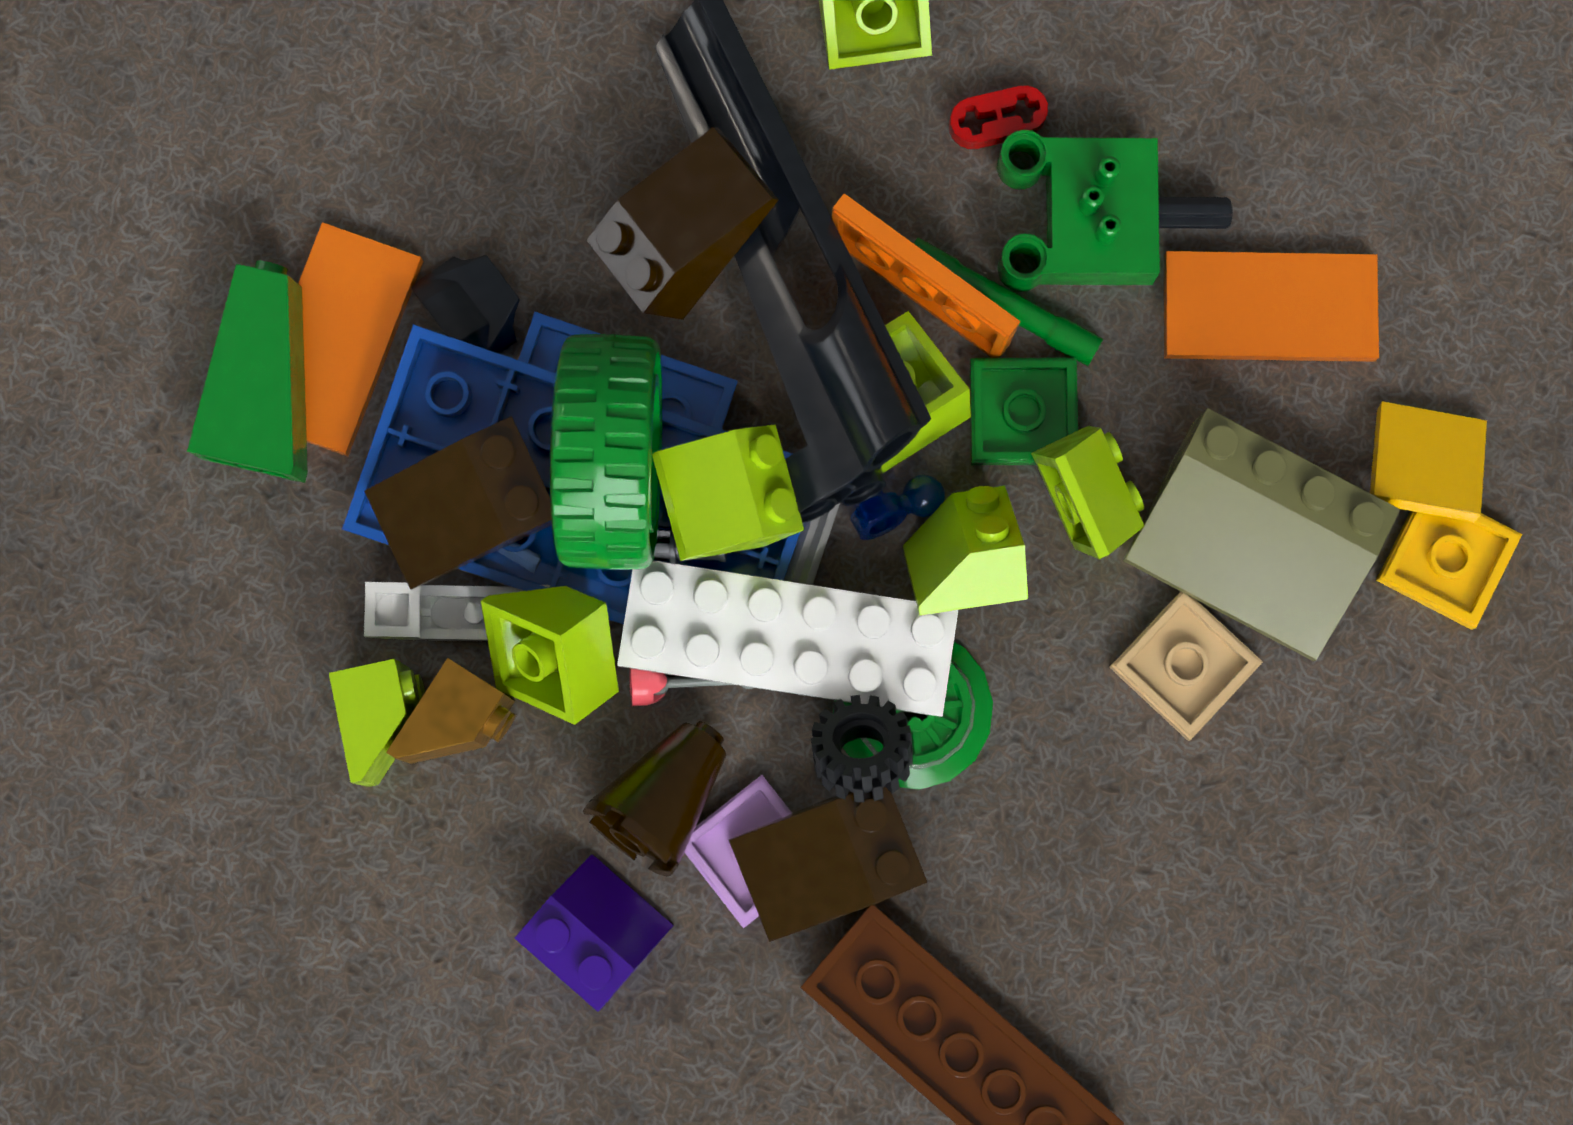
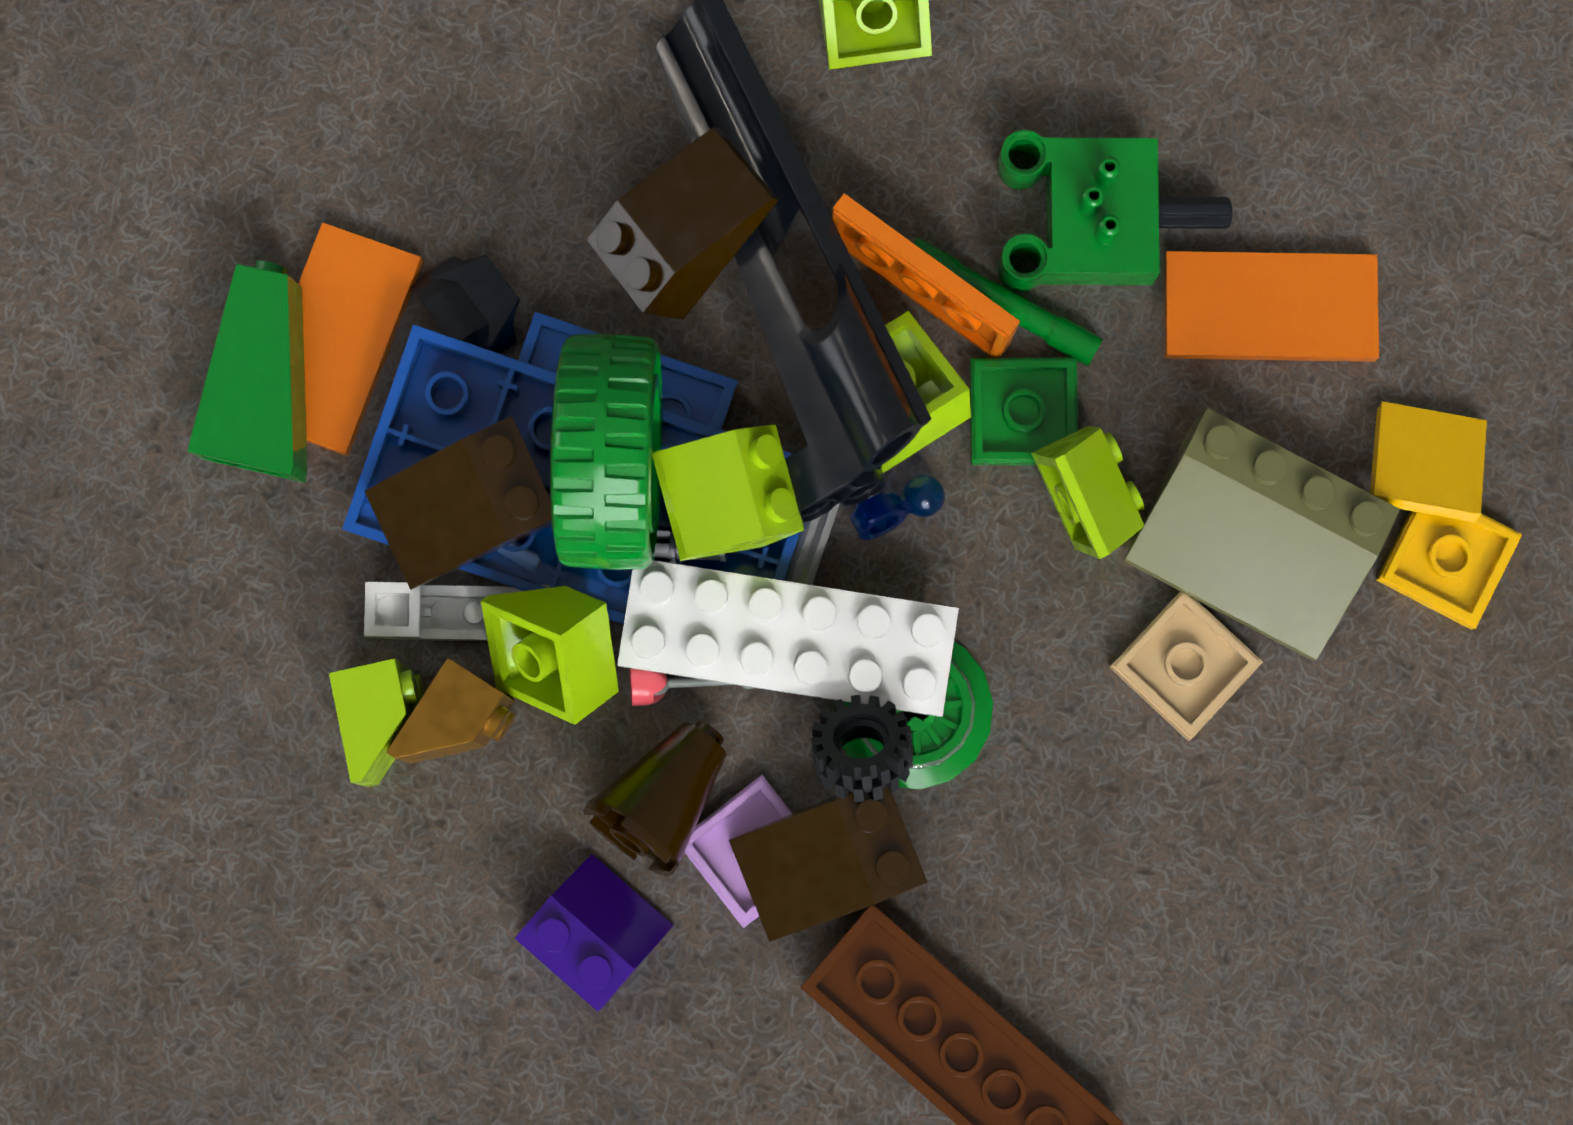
lime slope [903,486,1028,616] -> none
red beam [949,85,1048,149] -> none

